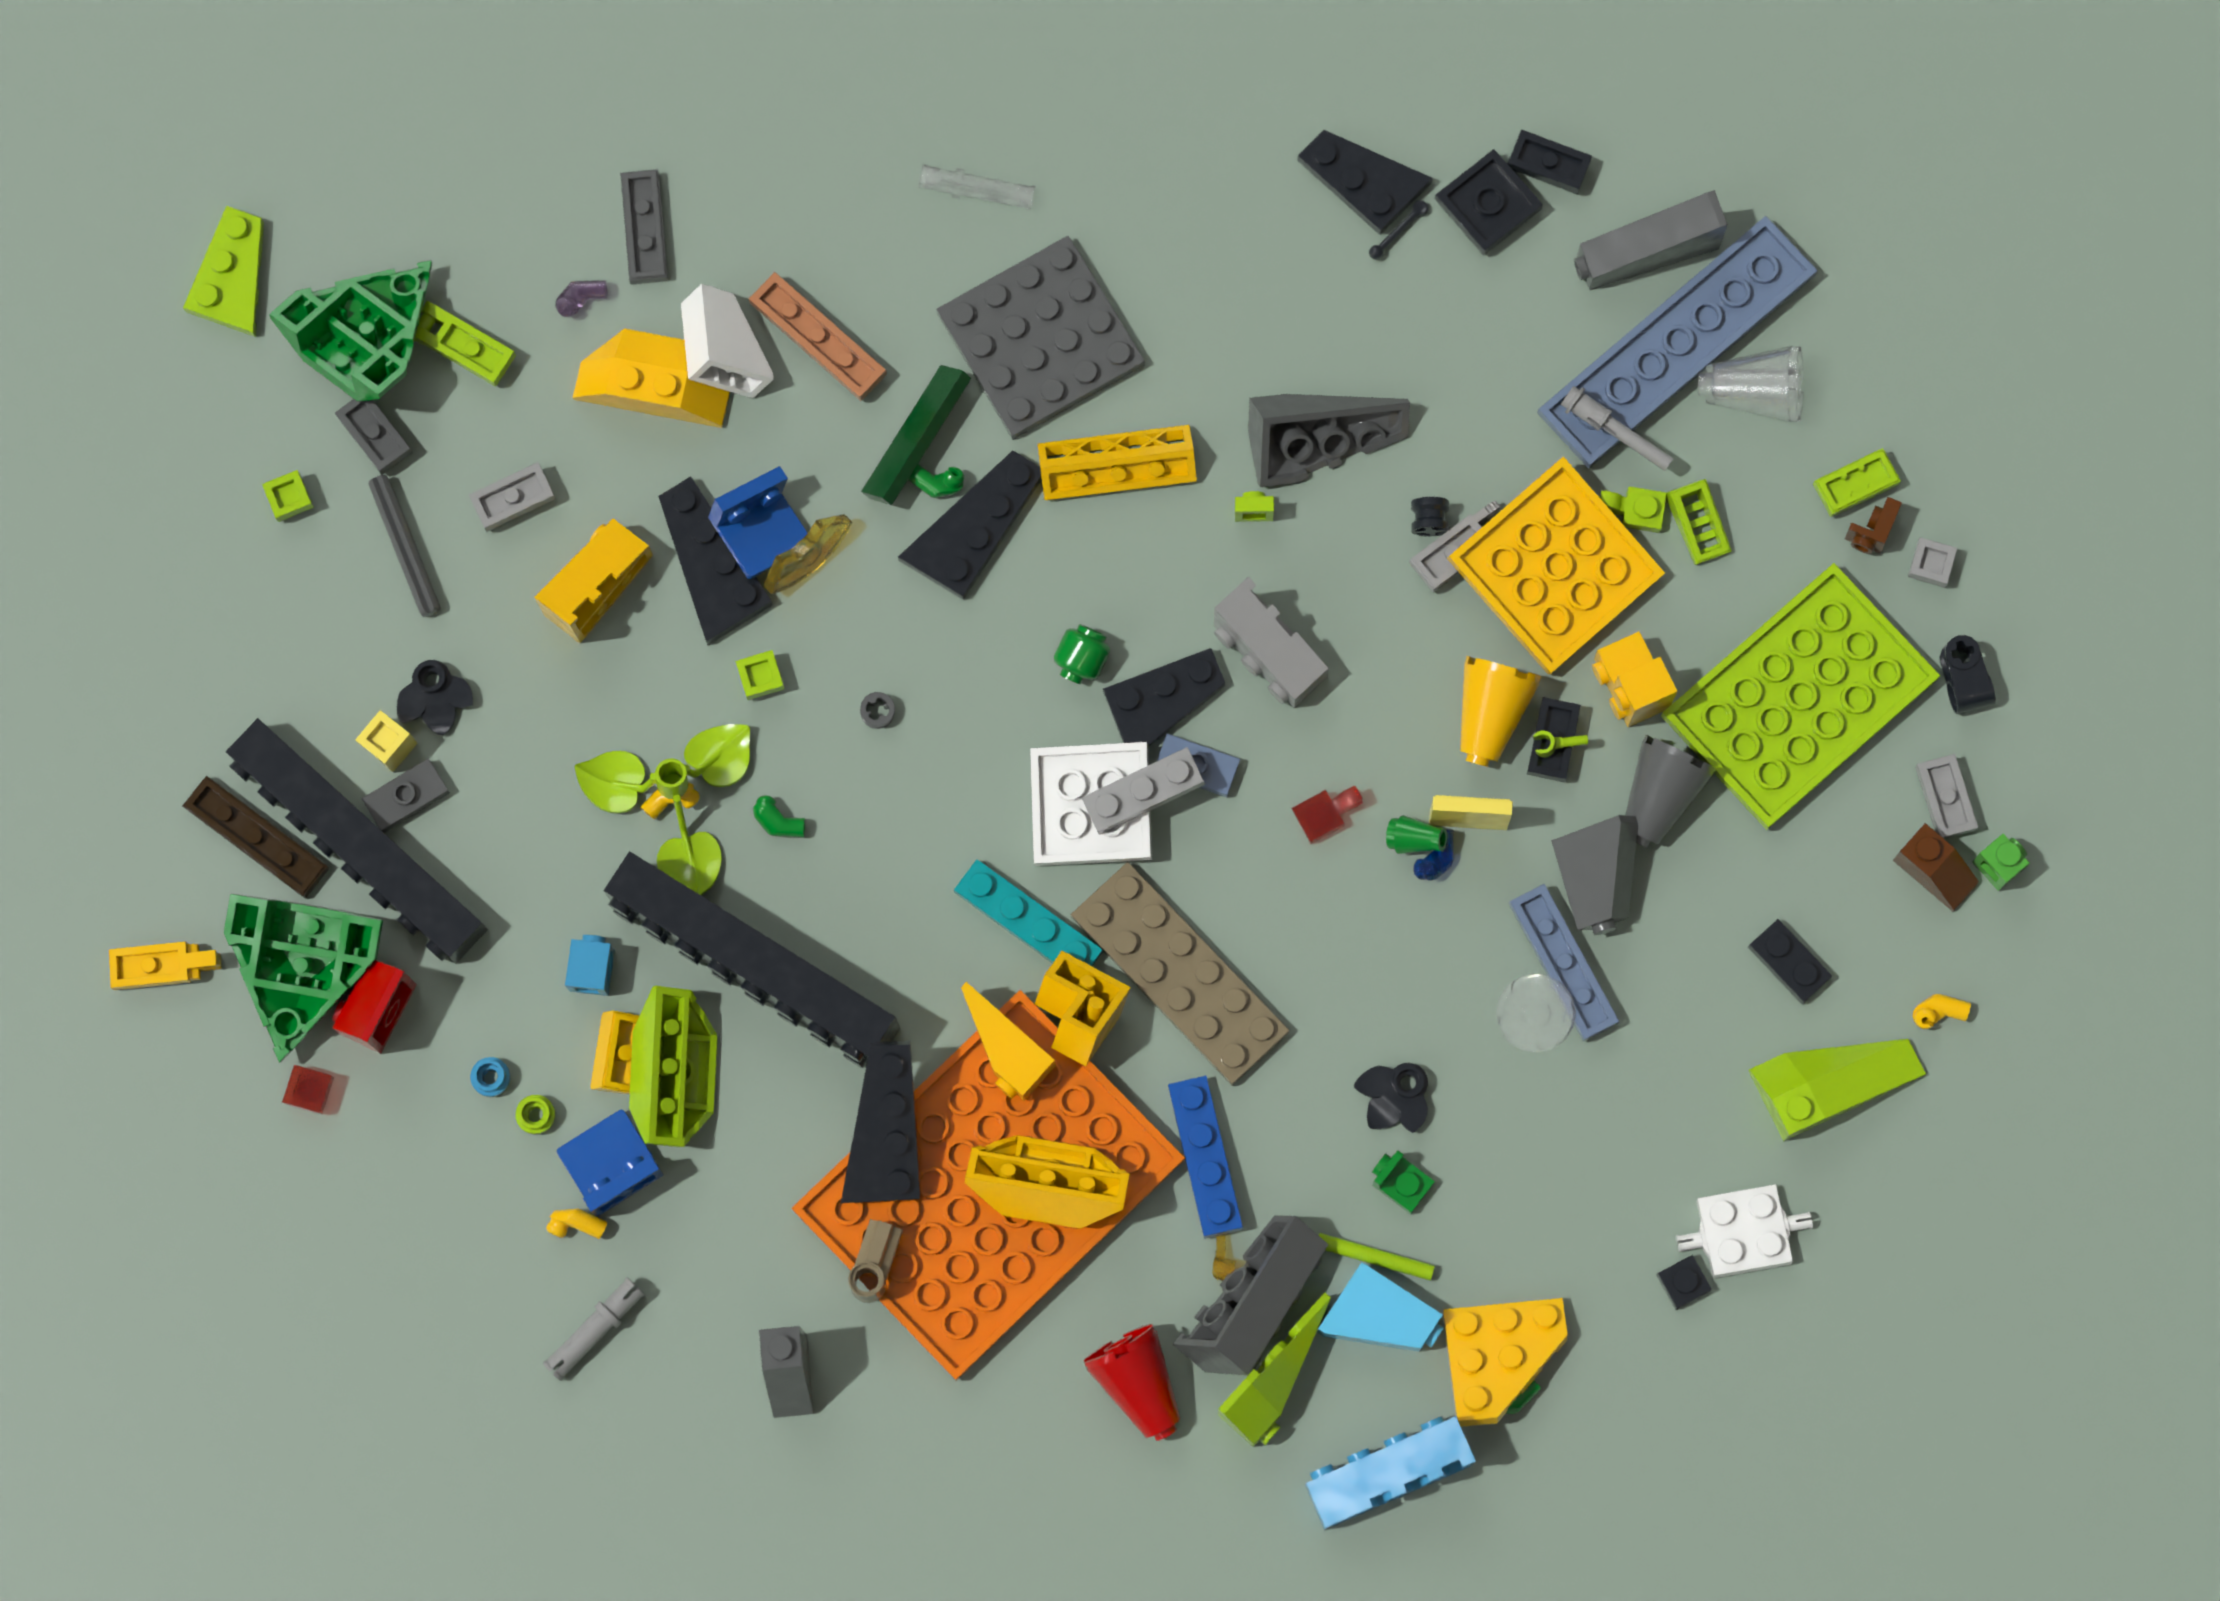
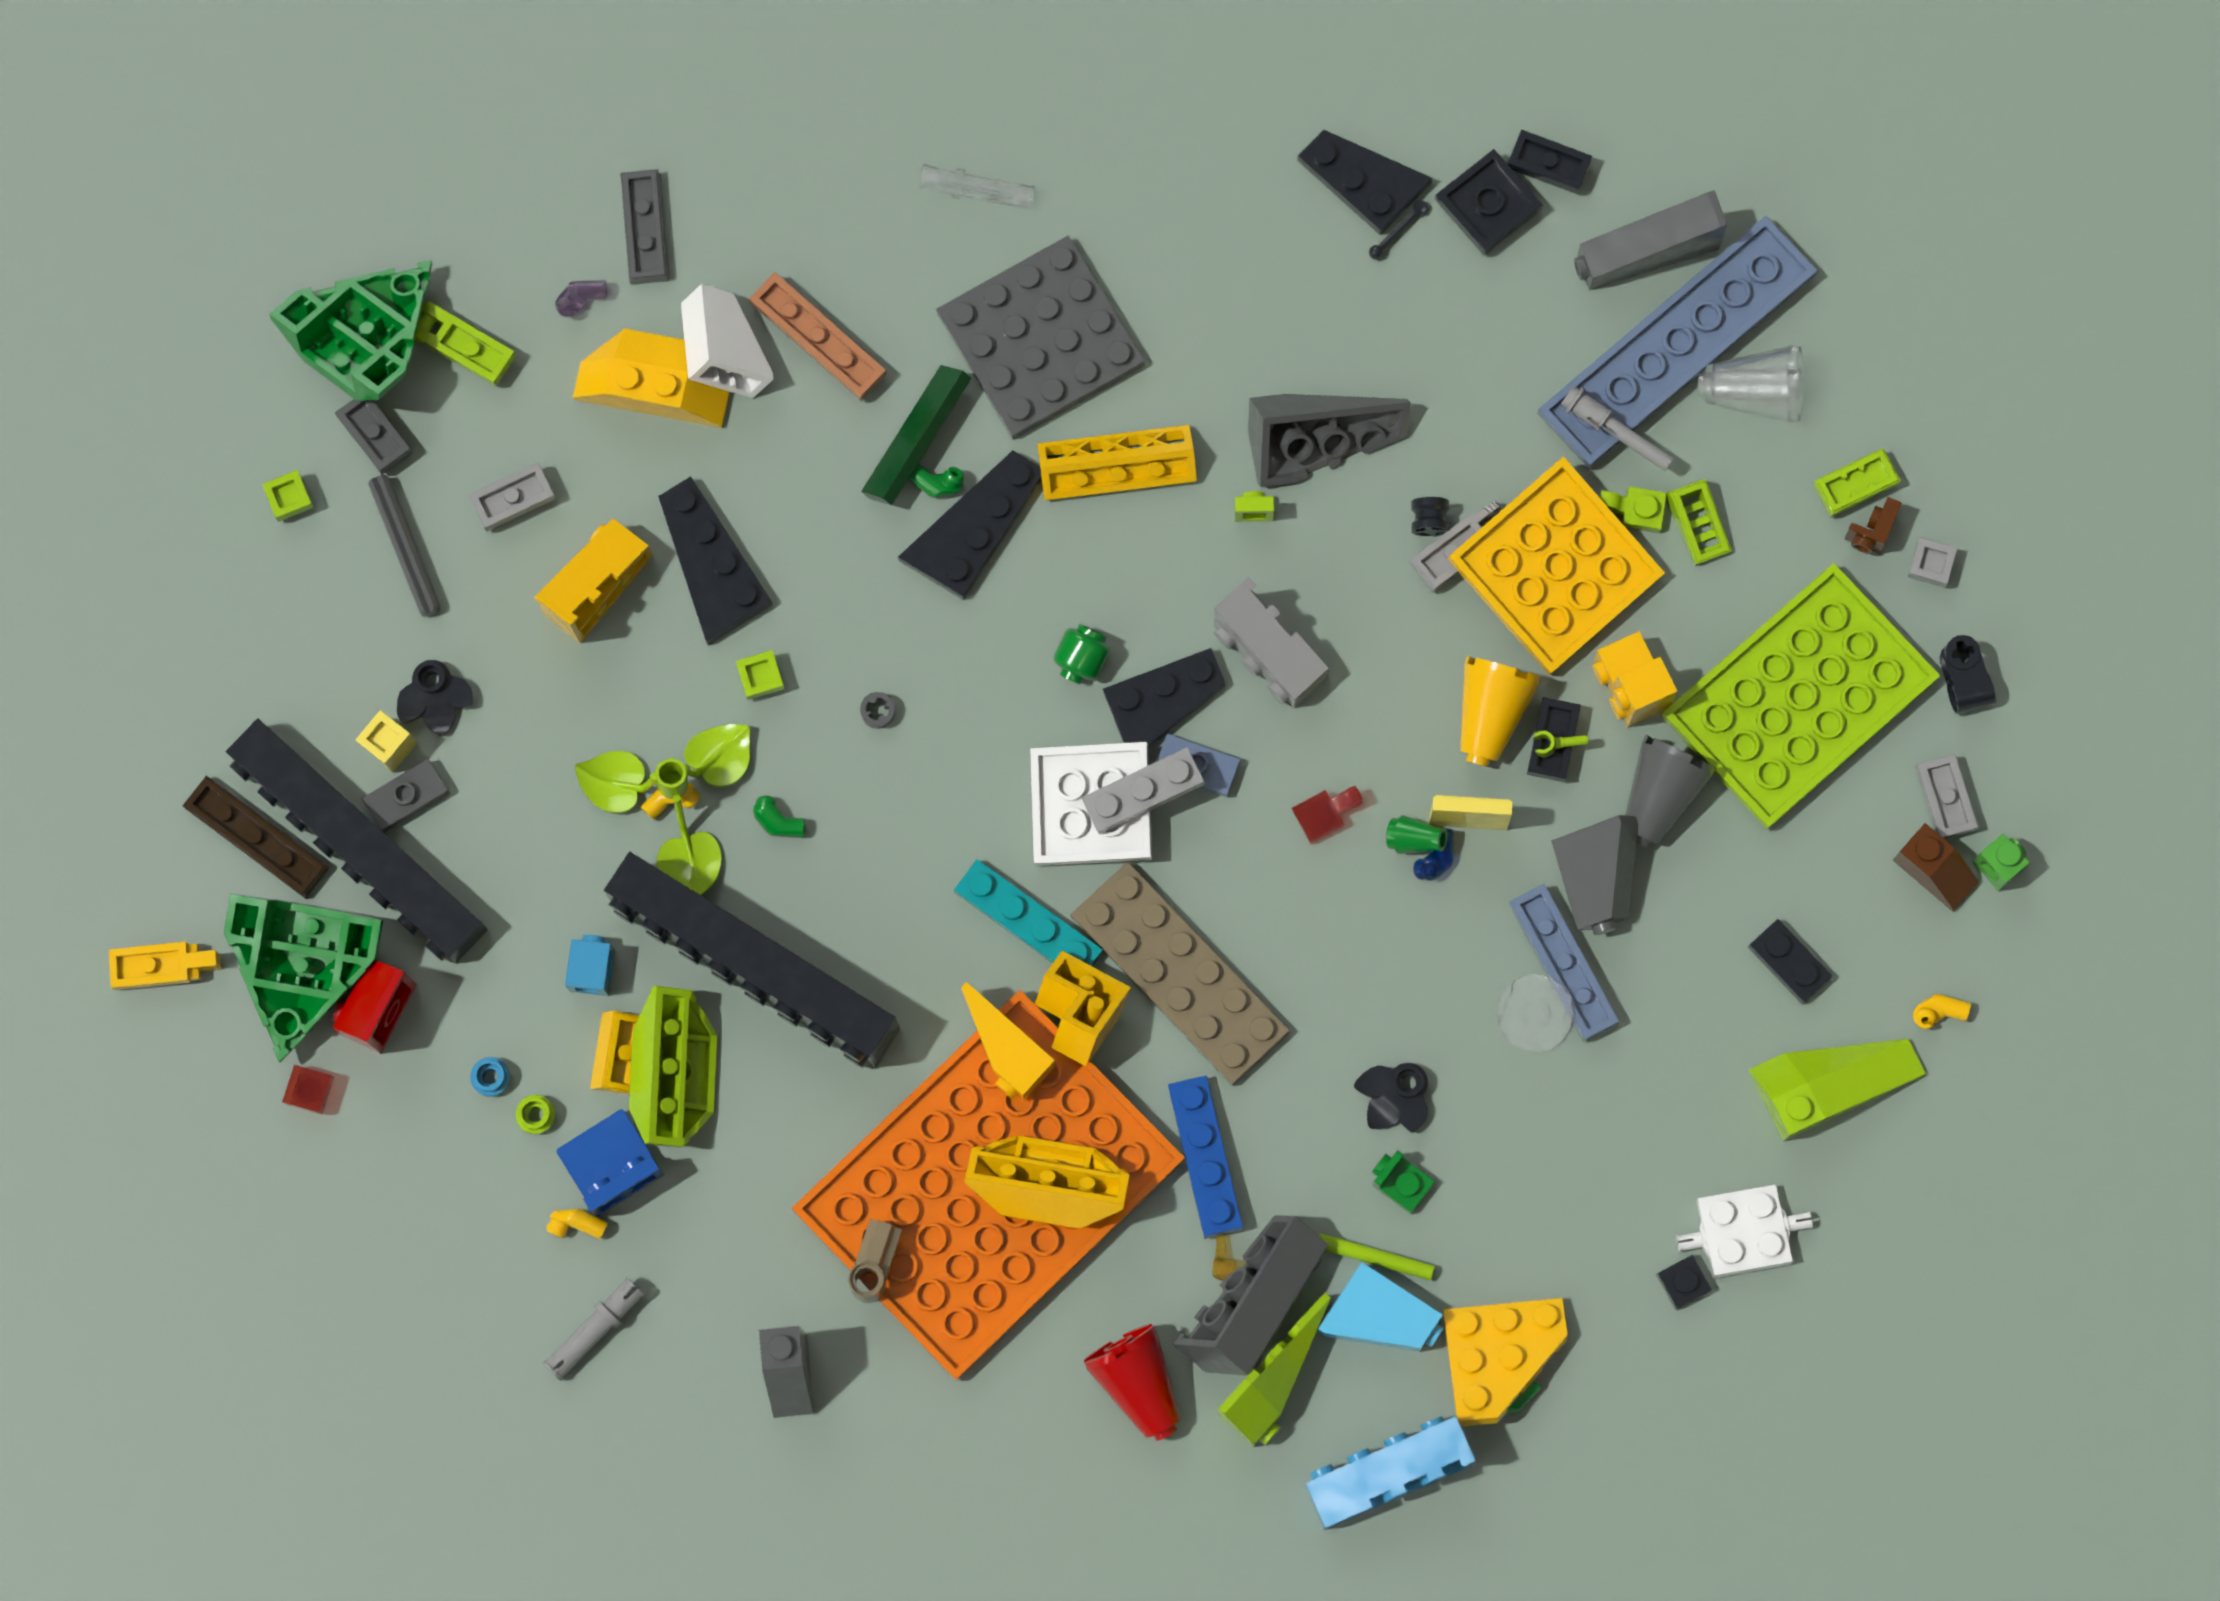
lime wing [183,206,264,337] -> none
blue bracket [708,466,813,579] -> none
clear yellow tile [764,514,853,594] -> none
black wing [841,1040,921,1203] -> none

